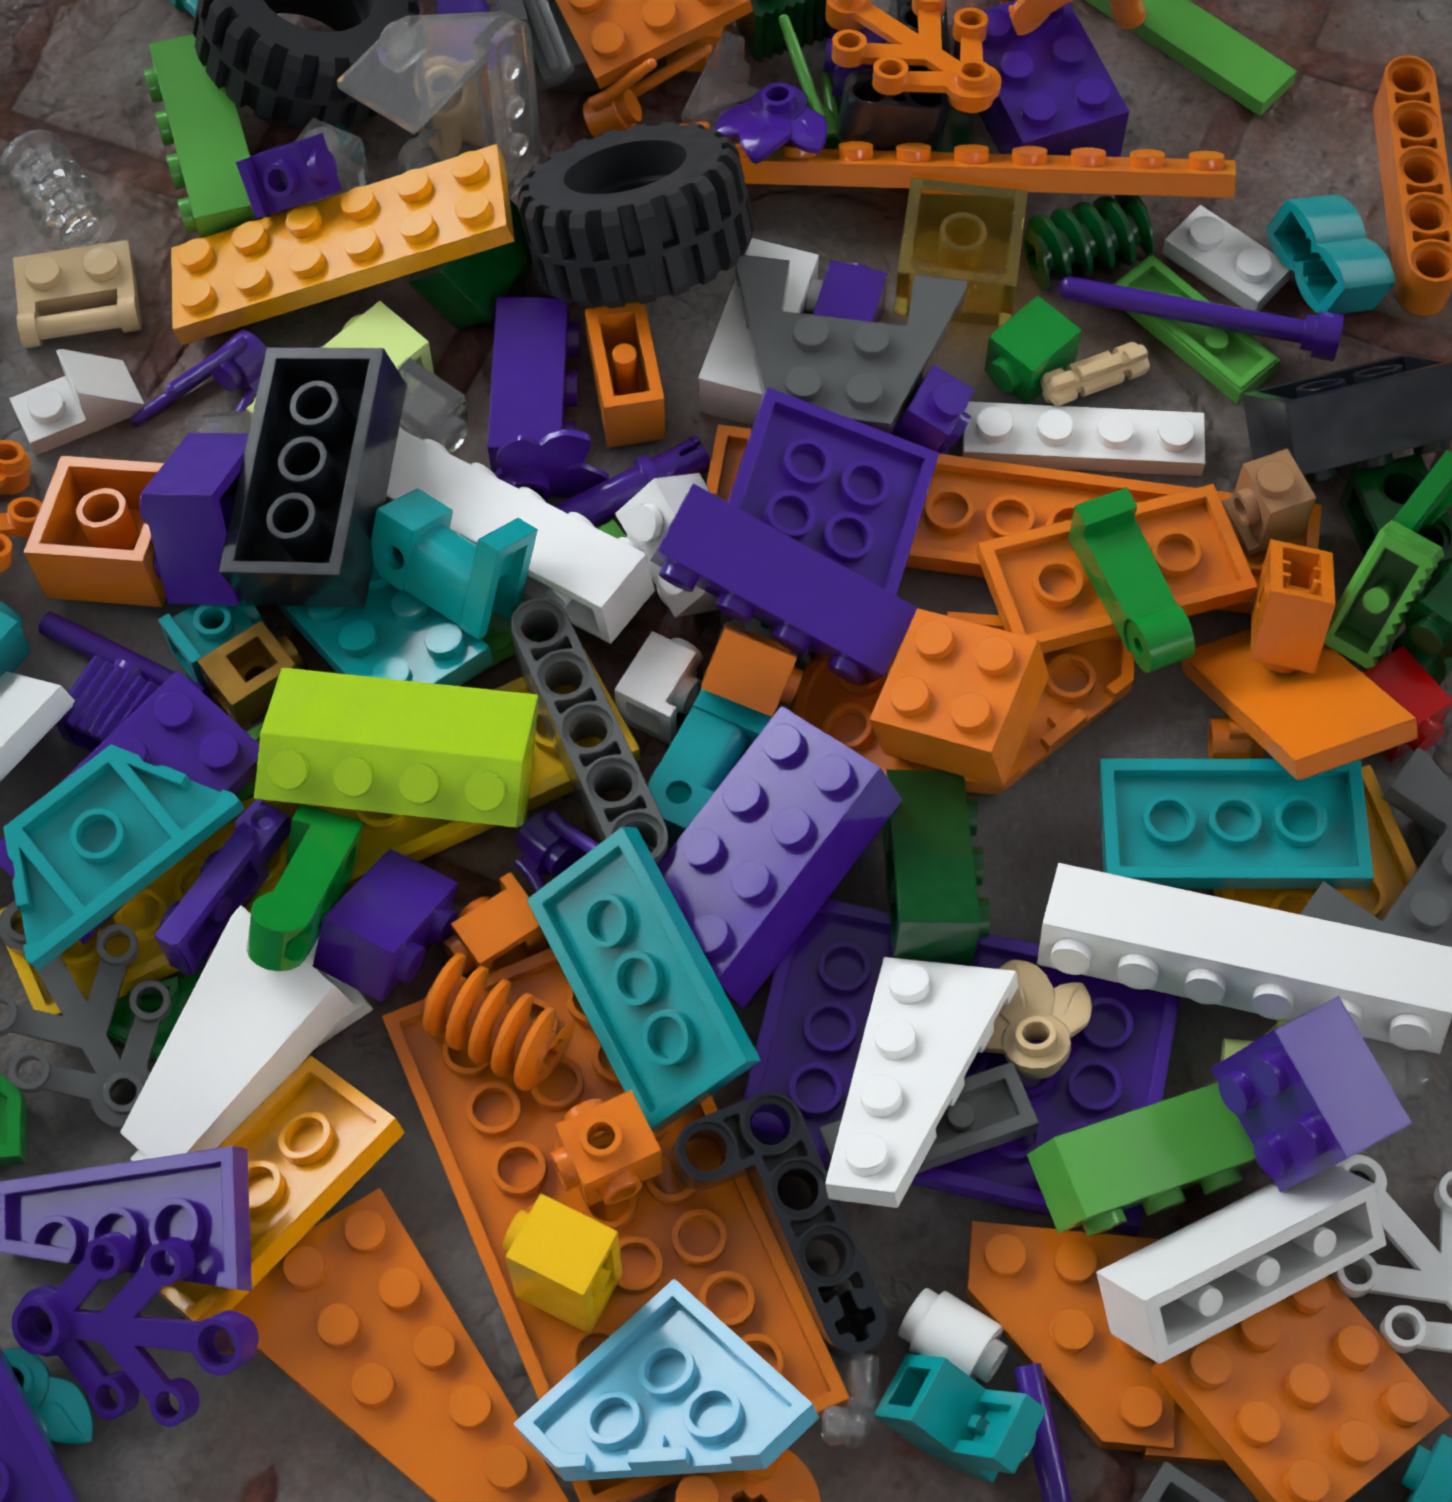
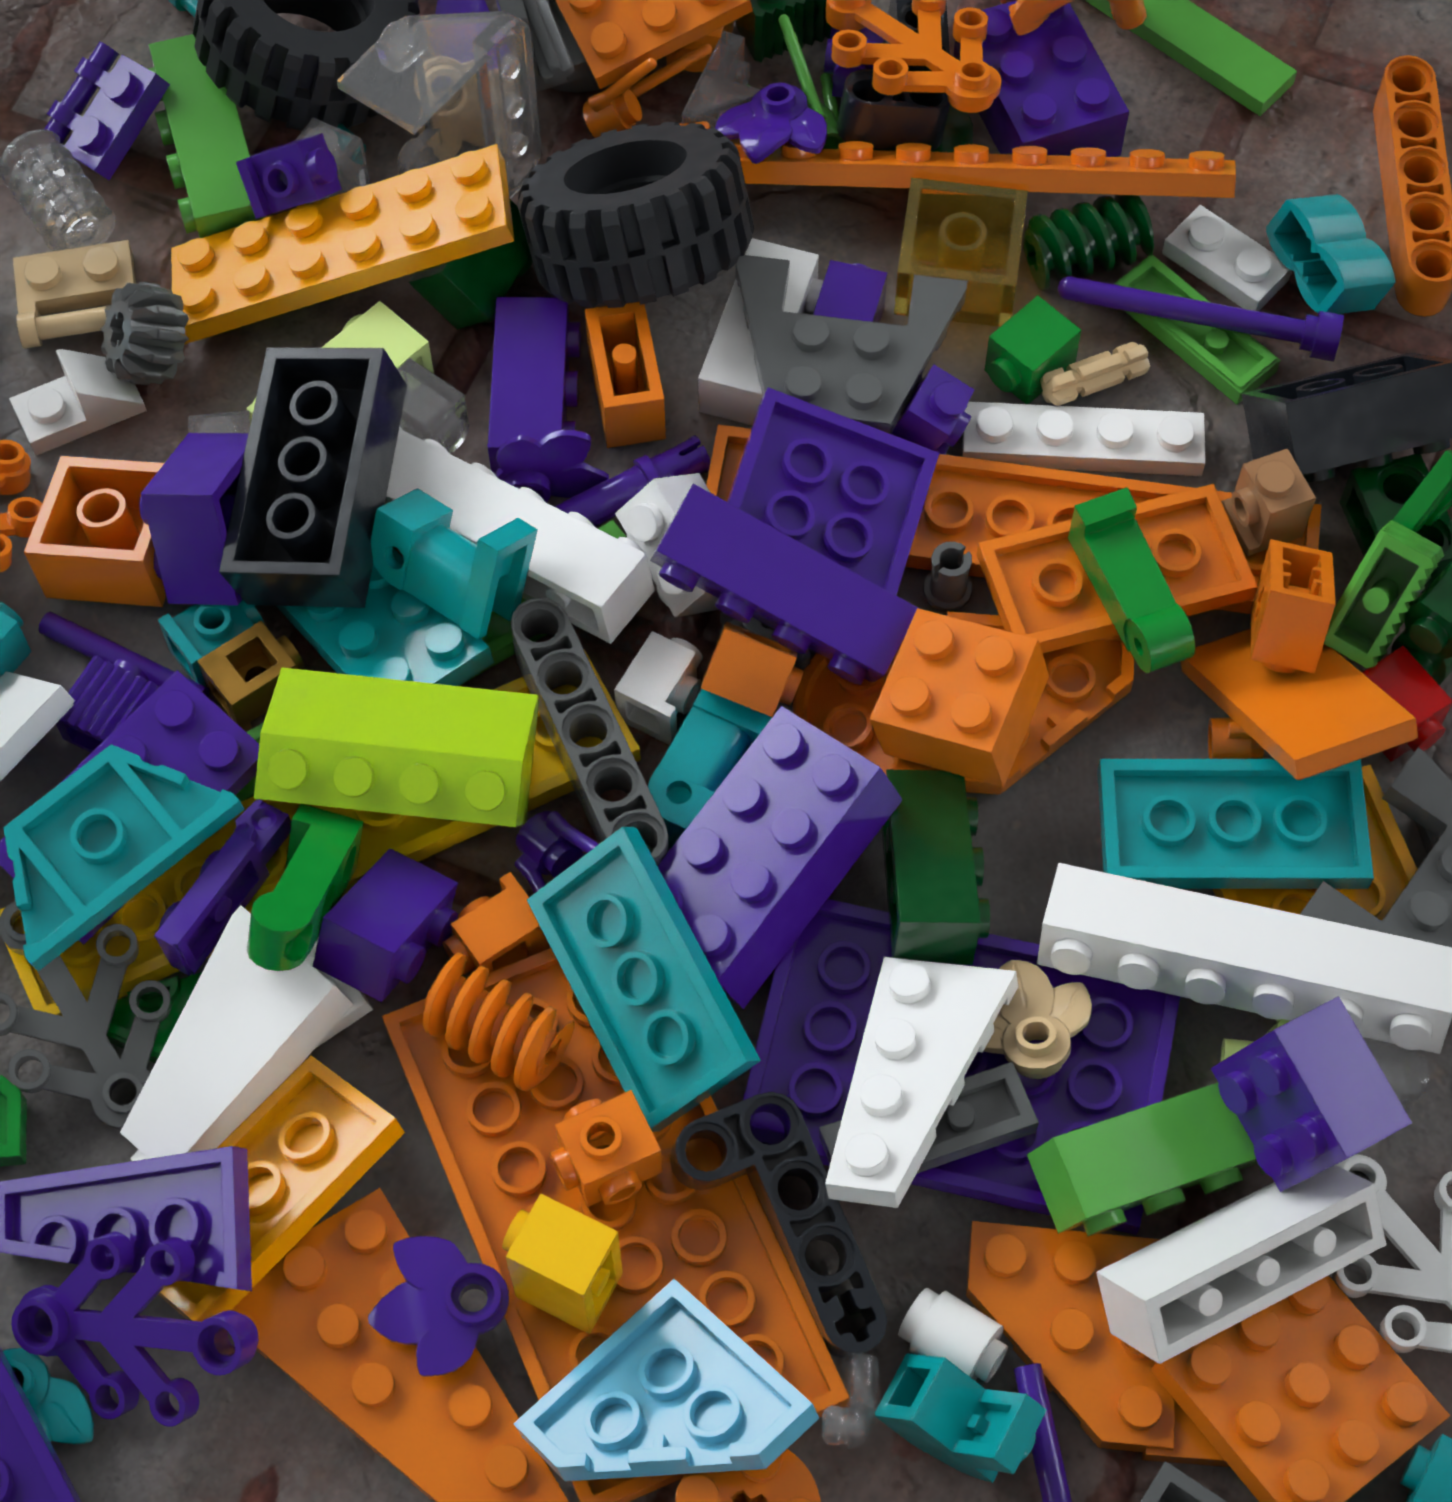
dark purple plant [130,330,267,433] -> none
none -> dark purple plate [39,41,170,180]
none -> dark grey gear [100,282,189,386]
none -> dark purple plate [368,1236,509,1377]
none -> dark grey pin [923,542,972,612]

